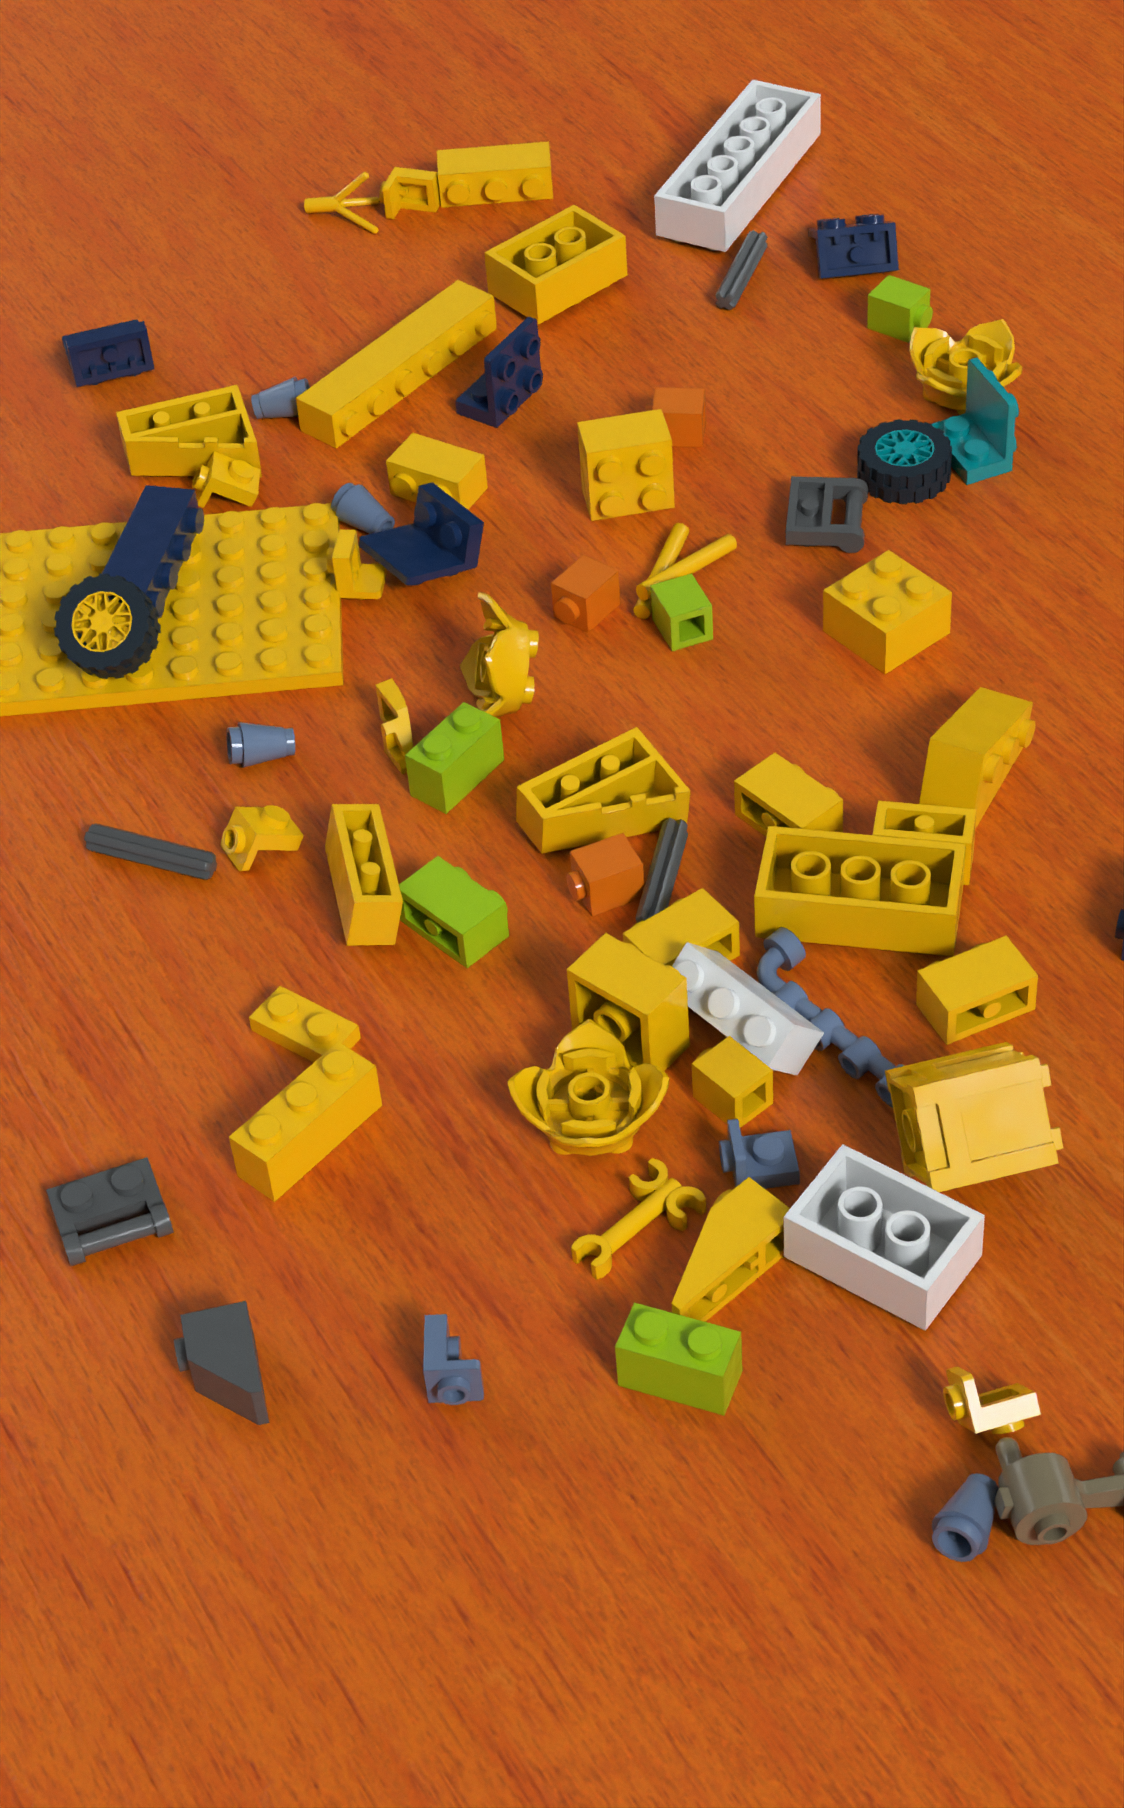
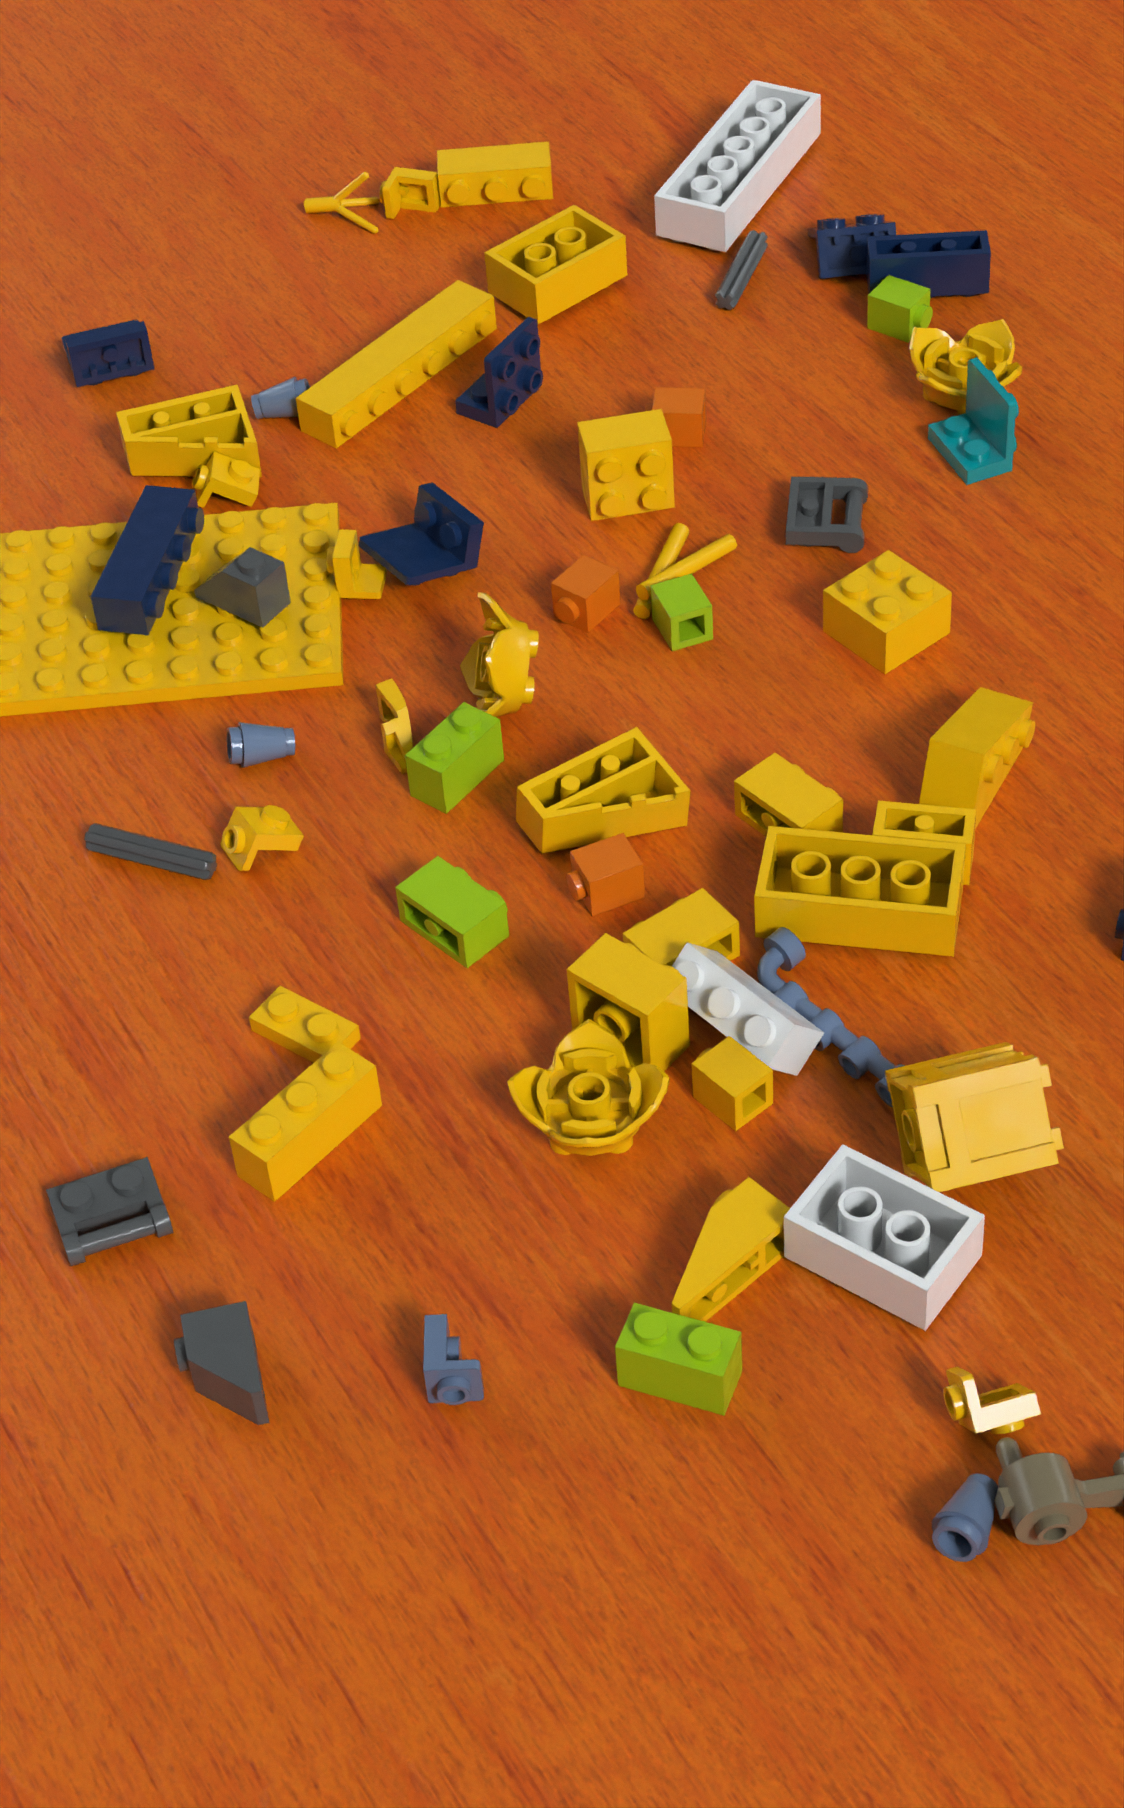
black wheel [54,573,161,679] -> none
yellow brick [325,804,403,946] -> none
sand blue cone [331,483,395,534] -> none
yellow brick [386,433,488,510] -> none
yellow bar [571,1158,706,1280] -> none
dark grey axle [635,818,688,923] -> none
sand blue bracket [719,1119,800,1189] -> none
black wheel [857,419,952,504] -> none
yellow brick [916,935,1038,1045] -> none
none -> dark grey slope [195,547,291,628]
none -> dark blue brick [866,230,991,298]

